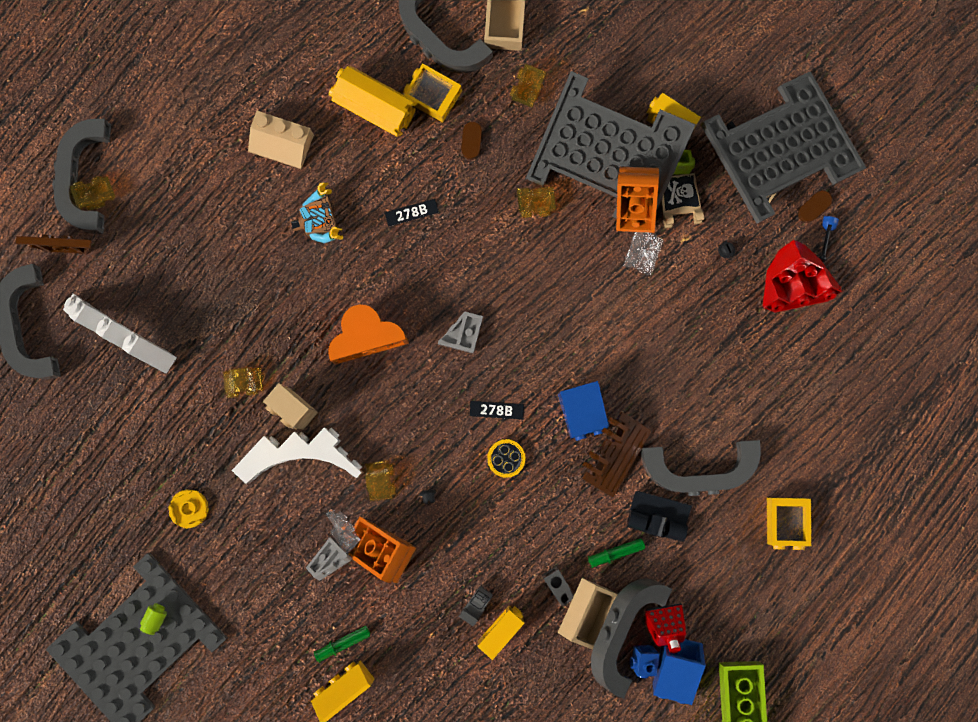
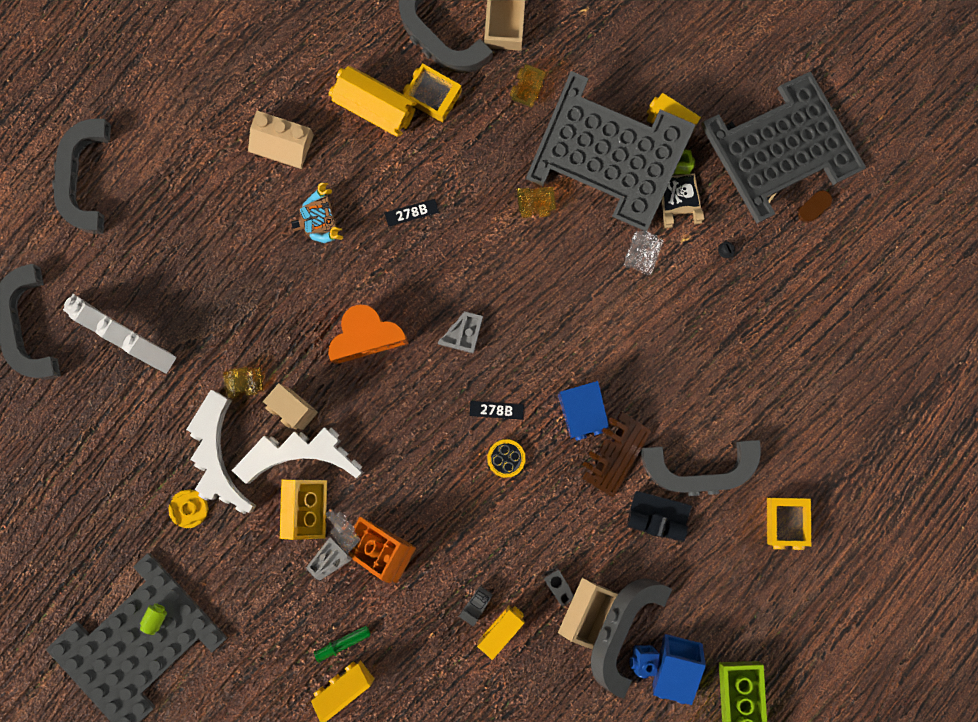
reddish brown wing [15,234,92,254] -> none
clear yellow cylinder [70,176,115,210] -> none
clear yellow cylinder [365,460,396,502] -> none
black piece [419,489,437,504] -> none
reddish brown tile [461,122,482,160] -> none
green axle [588,539,645,568] -> none
orange brick [616,166,659,233] -> none
red torso [644,603,686,653] -> none
red brick [763,240,842,313] -> none
hinge [819,216,839,262] -> none
none -> white arch [186,390,257,514]
none -> yellow slope [280,480,327,540]

